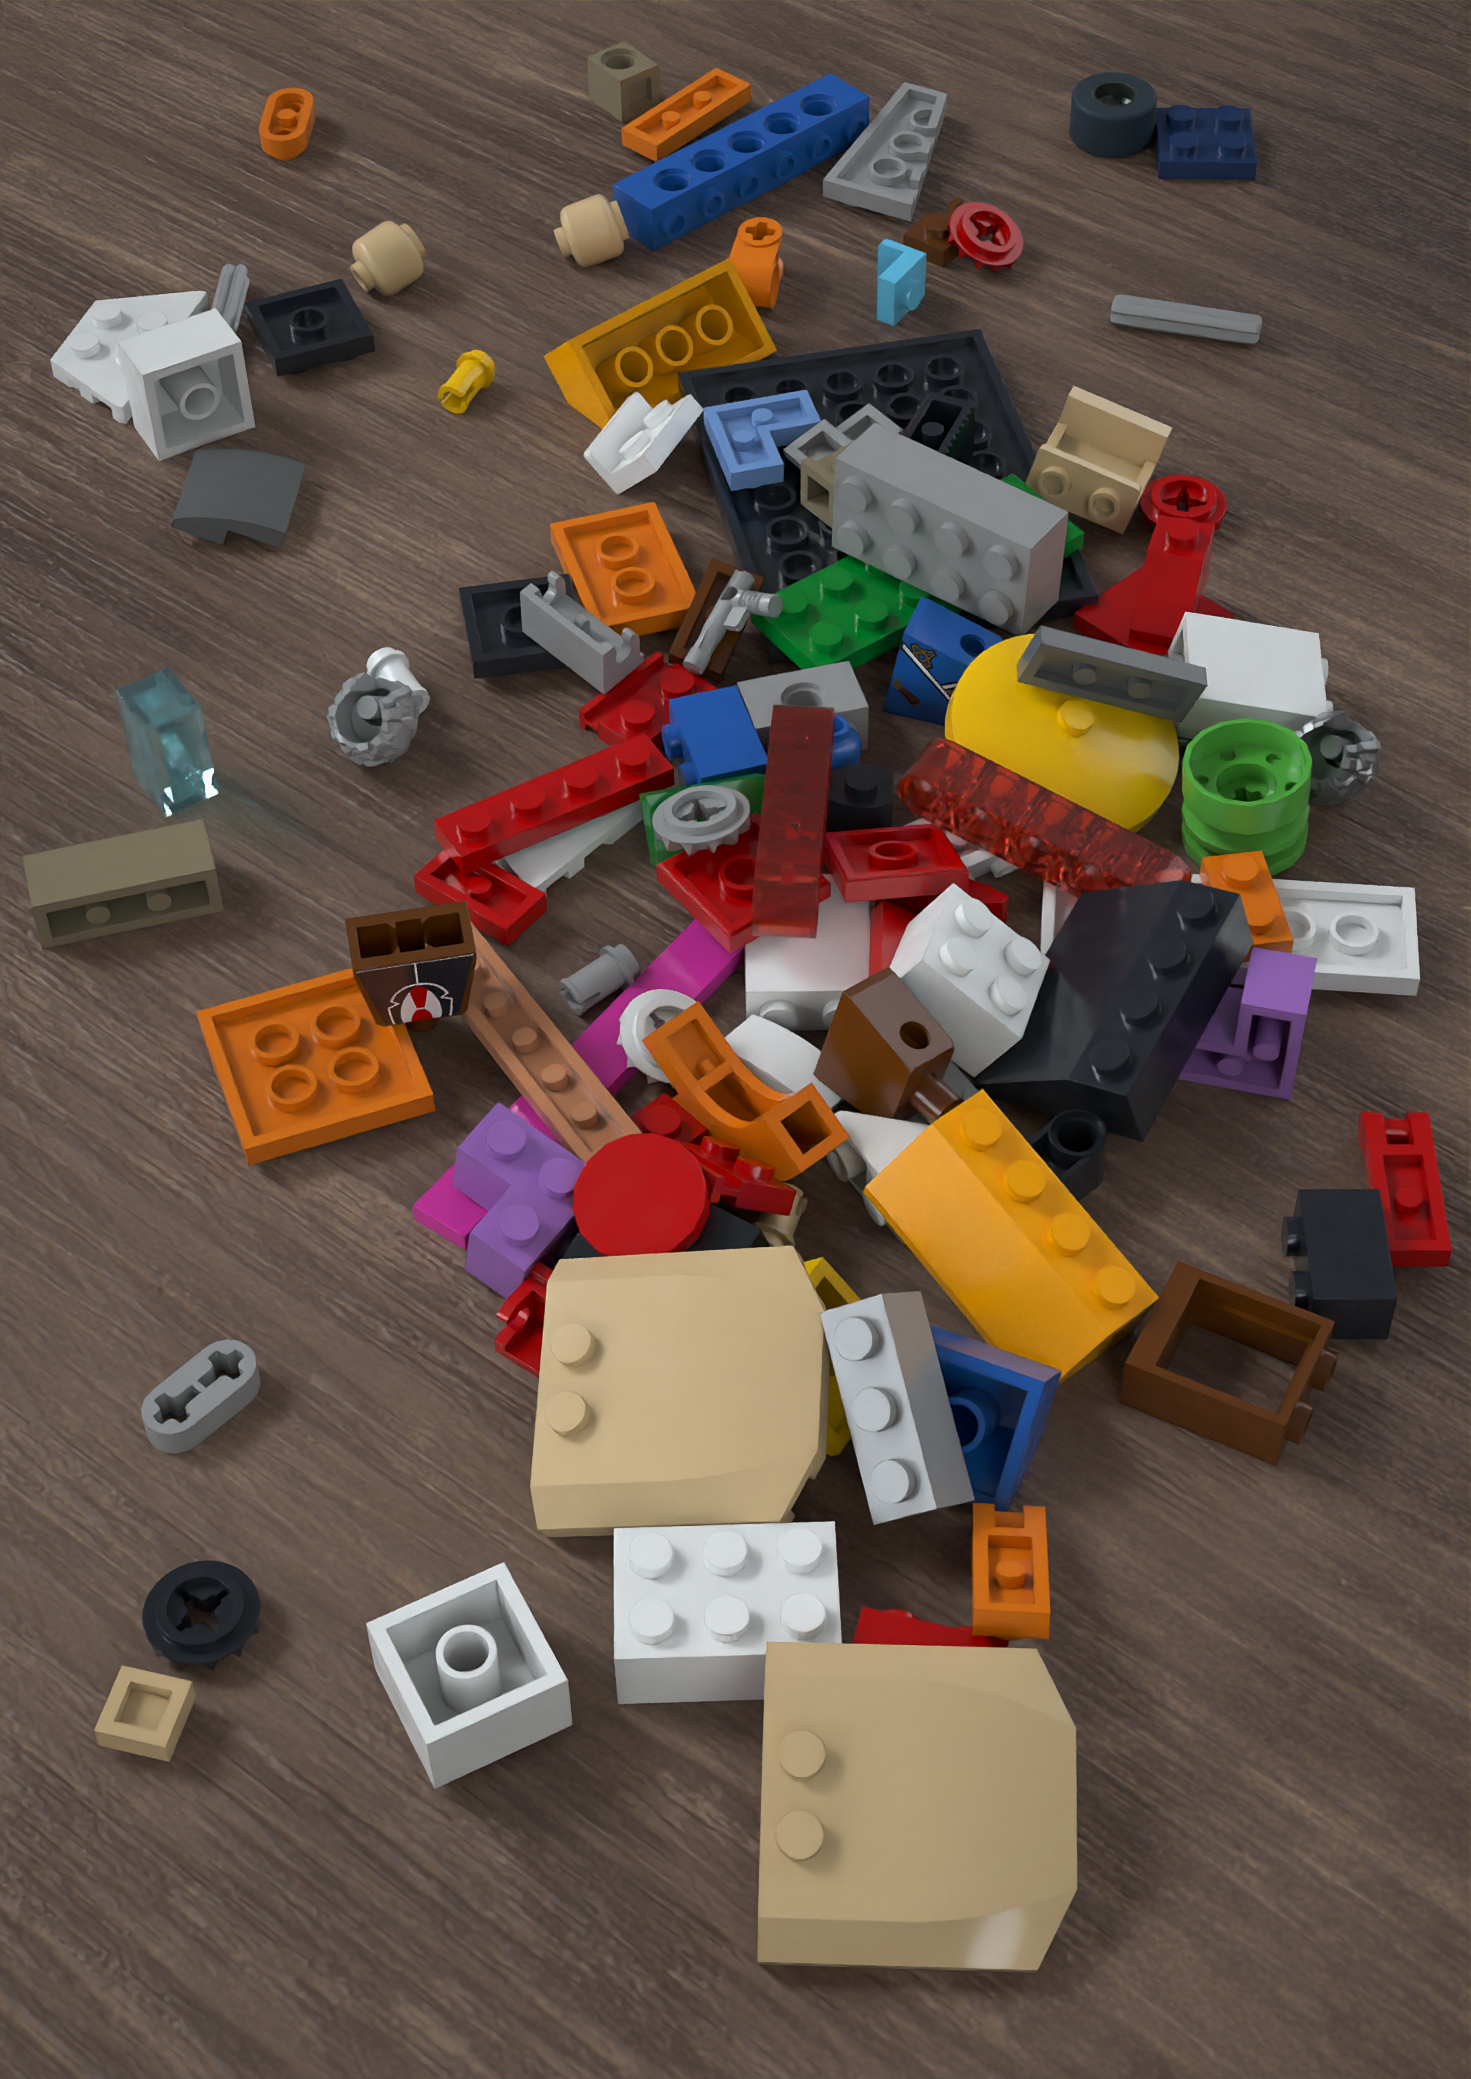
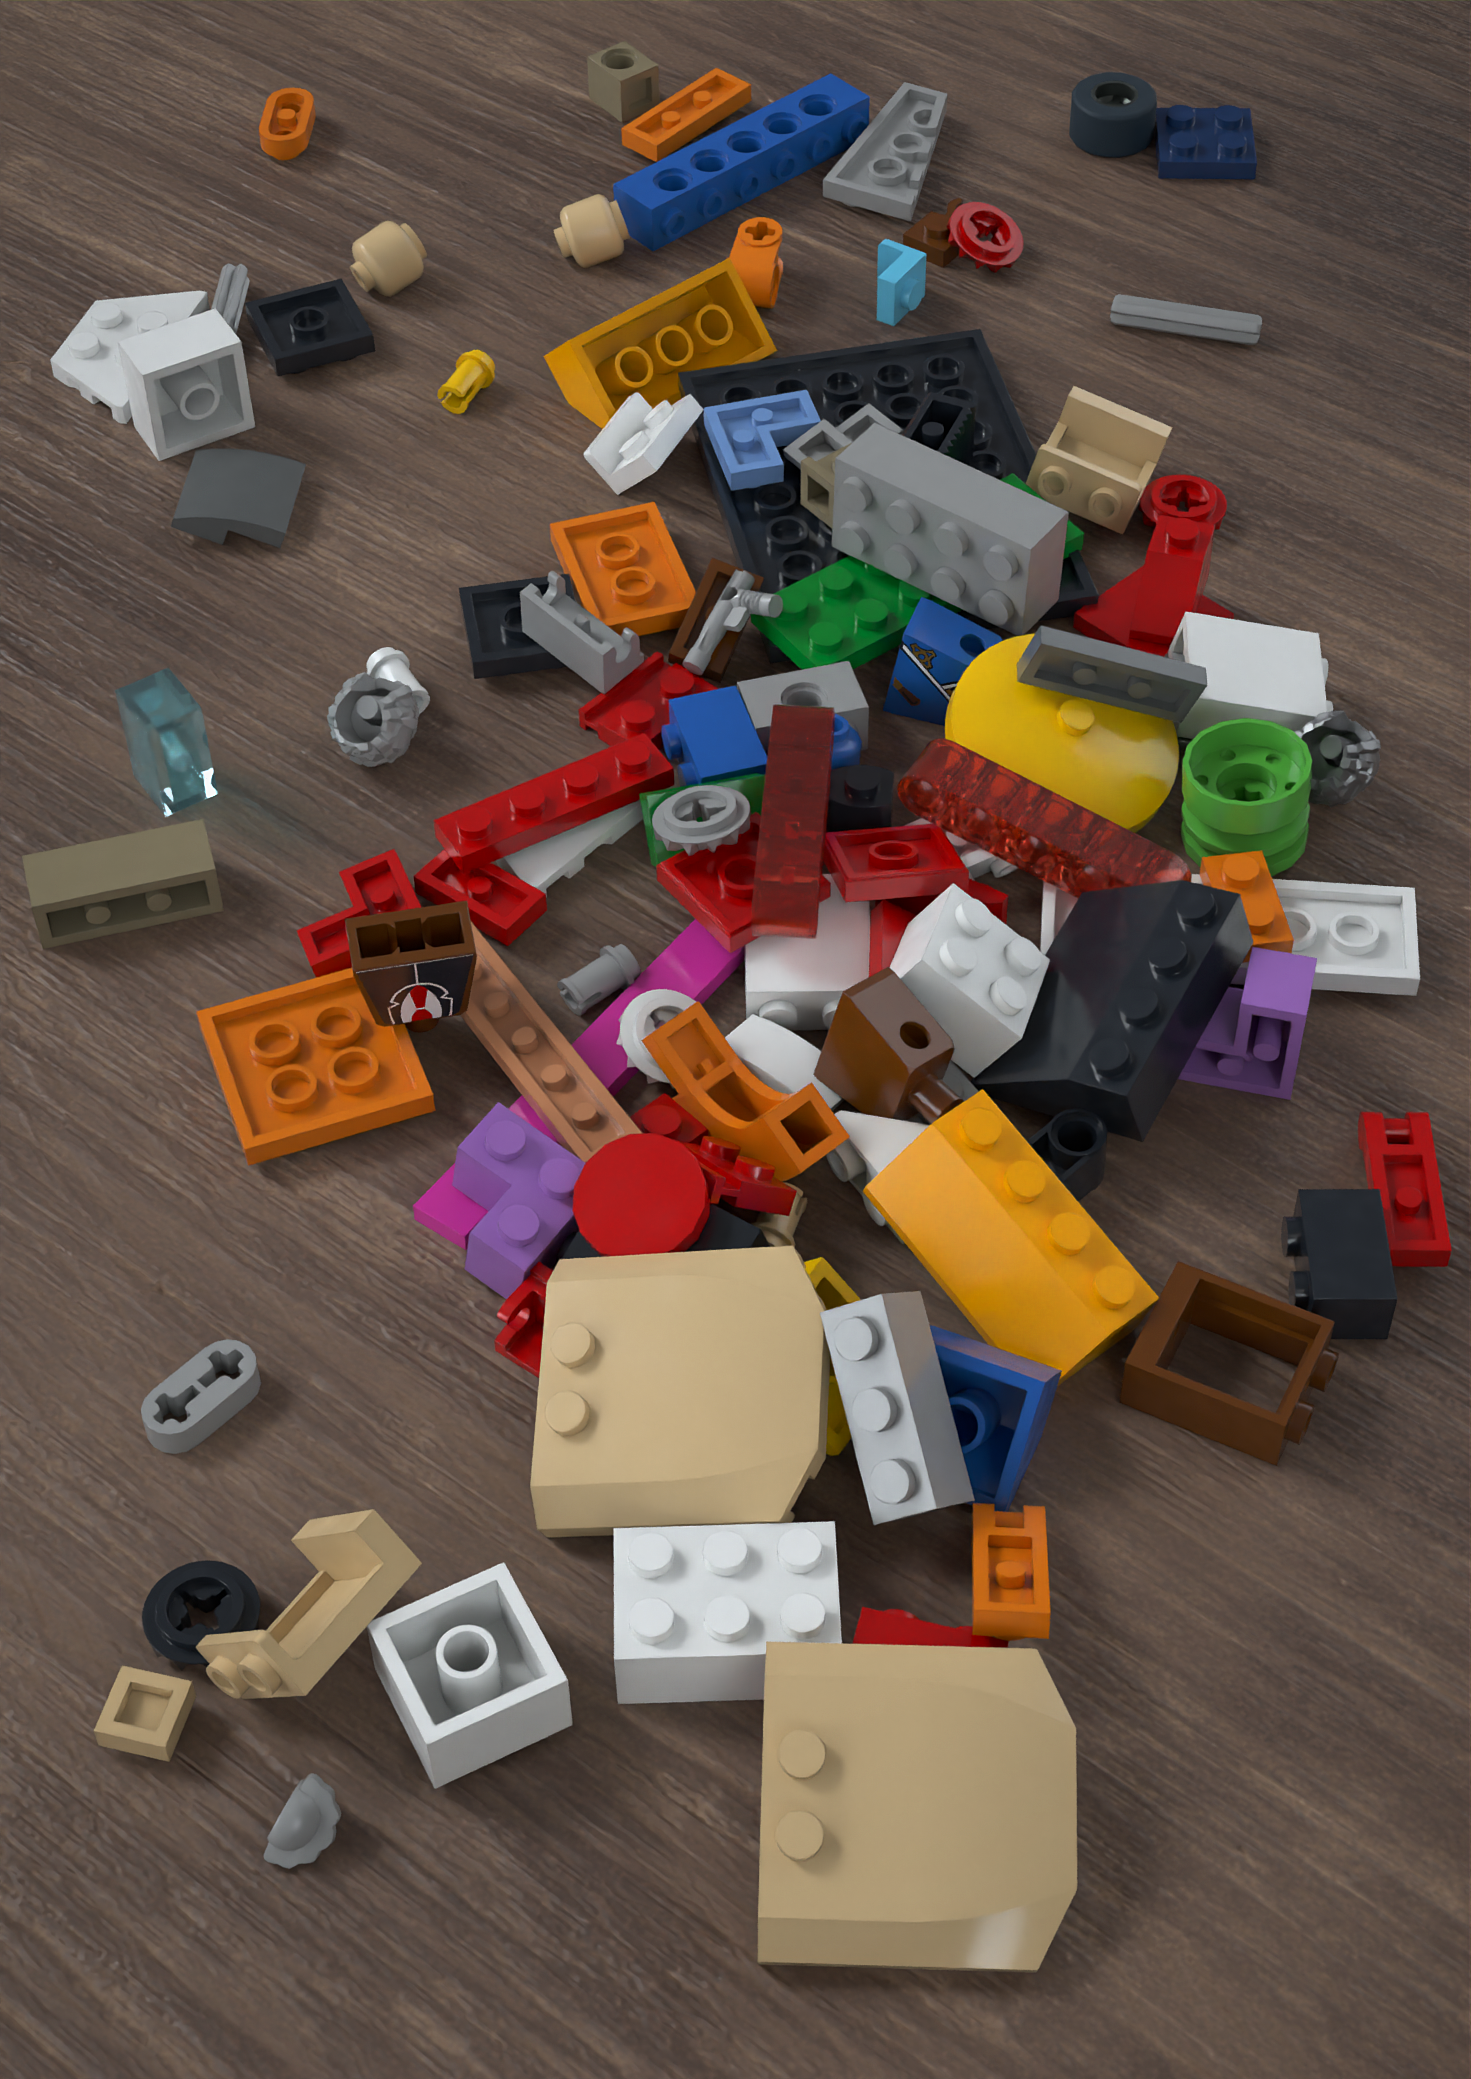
none -> tan panel [196,1509,422,1699]
none -> light grey piece [264,1773,341,1869]
none -> red plate [296,848,421,978]

